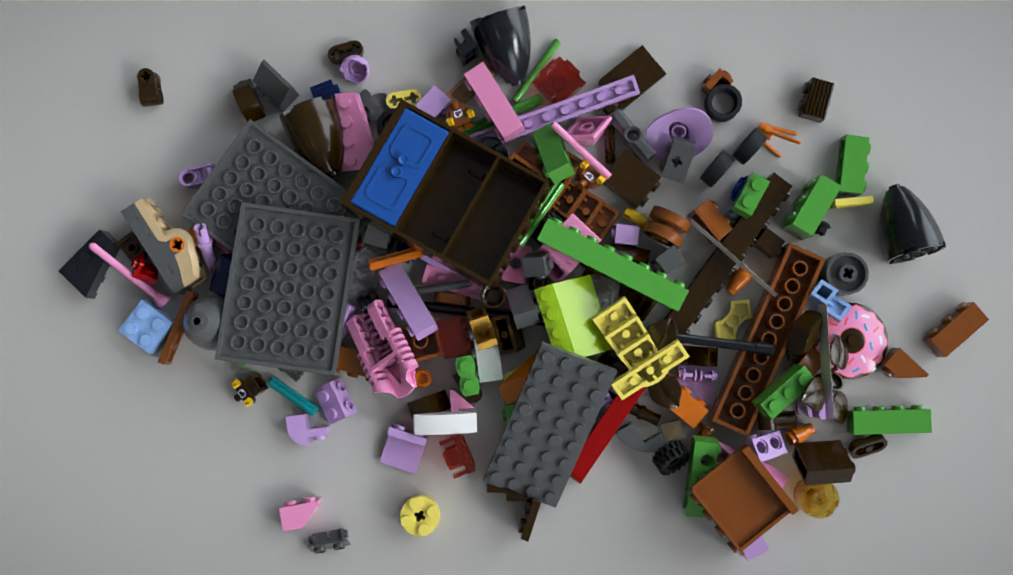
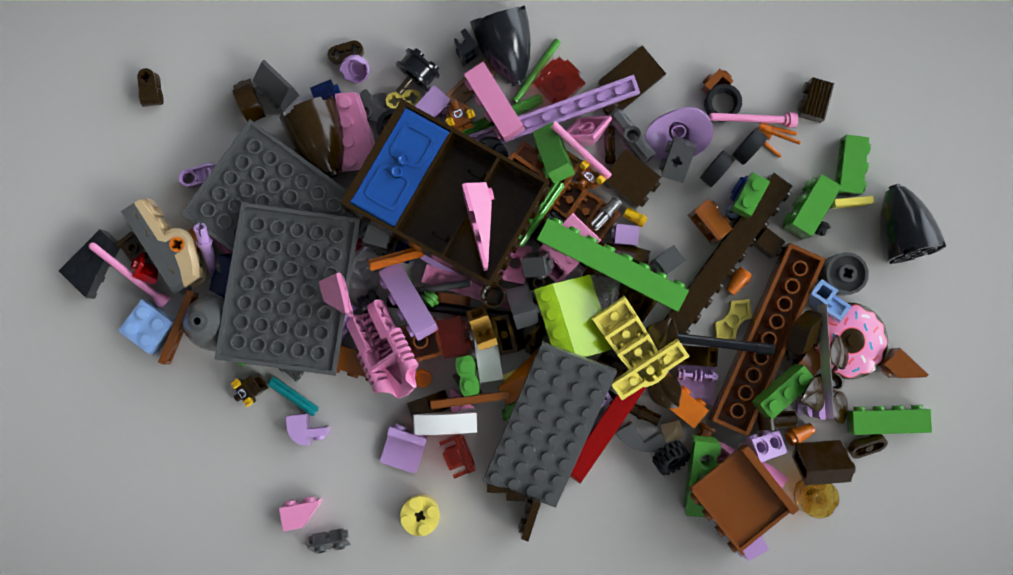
lavender bracket [314,378,357,425] -> none
dark orange wheel [641,206,692,249] -> none
white sticker [690,218,778,297] -> none
dark orange brick [923,302,989,357] -> none
none -> bright pink slope [319,273,354,318]
none -> black wheel [395,48,440,96]
none -> bright green plate [421,291,439,308]
none -> dark orange tile [430,390,510,409]
none -> bright pink wedge [462,182,494,271]
none -> dark brown slope [524,320,546,355]
none -> flat silver axle [590,196,622,230]
none -> bright pink piece [709,112,798,128]

